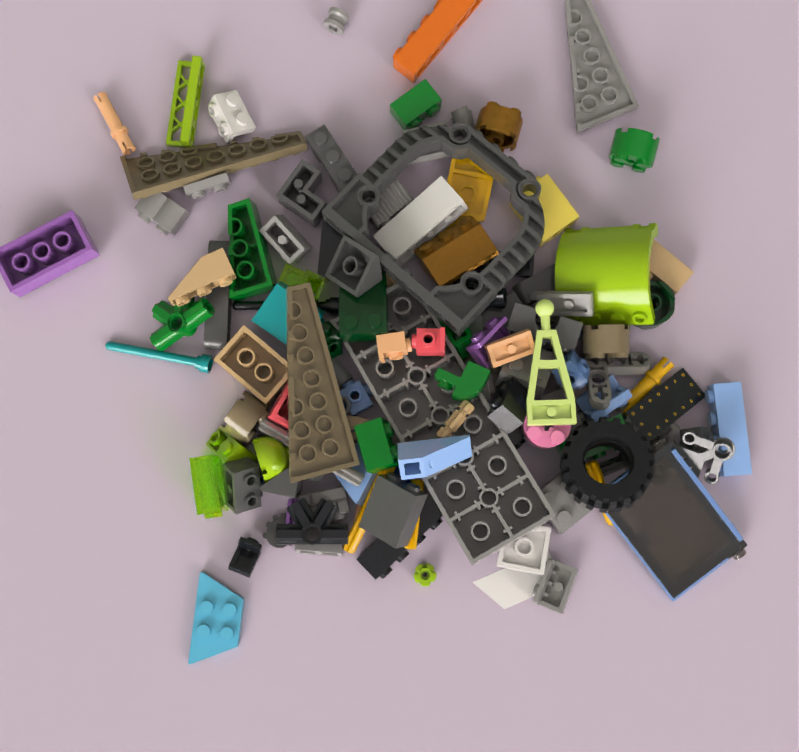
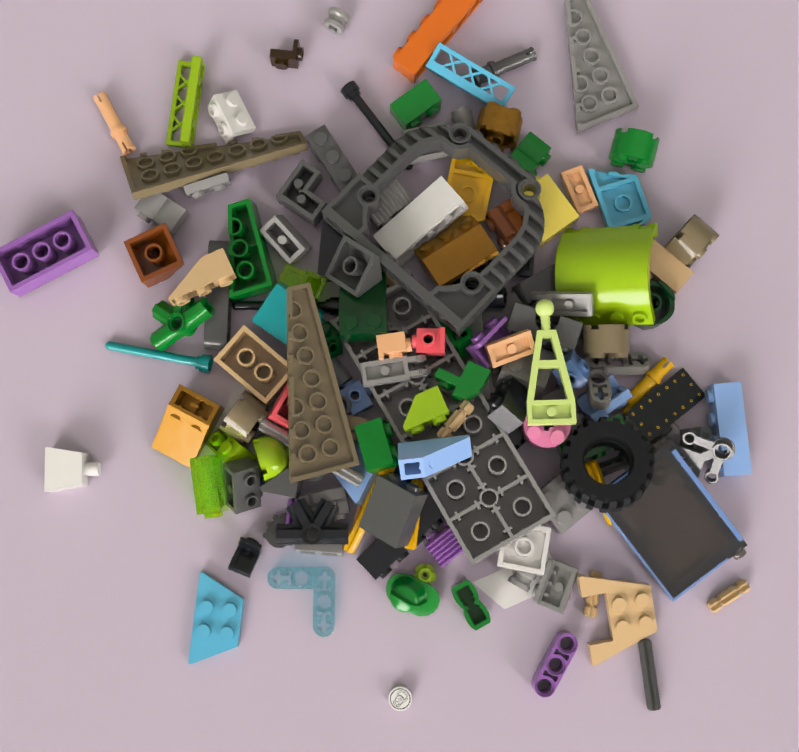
none -> white torso [44,447,101,492]
none -> dark orange slope [124,223,184,288]
none -> slope [152,384,225,468]
none -> clear light blue beam [267,567,336,637]
none -> dark brown bracket [269,39,304,70]
none -> black piece [340,81,413,170]
none -> light grey hinge [360,355,429,388]
none -> green piece [386,573,440,616]
none -> white tile [388,685,412,711]
none -> lime slope [403,385,450,435]
none -> medium lavender brick [424,522,463,568]
none -> medium azure fence [426,42,516,107]
none -> green brick [451,578,491,630]
none -> dark grey pin [472,47,537,87]
none -> dark orange brick [485,199,523,250]
none -> light grey wheel [508,570,537,592]
none -> green brick [510,131,551,176]
none -> medium lavender beam [531,630,578,698]
none -> light nougat plate [560,165,599,215]
none -> tan wing [577,574,657,666]
none -> tan axle [583,571,602,617]
none -> medium azure wing [587,169,652,227]
none -> dark grey axle [638,639,661,711]
none -> dark tan brick [664,214,719,268]
none -> tan axle [706,579,750,613]

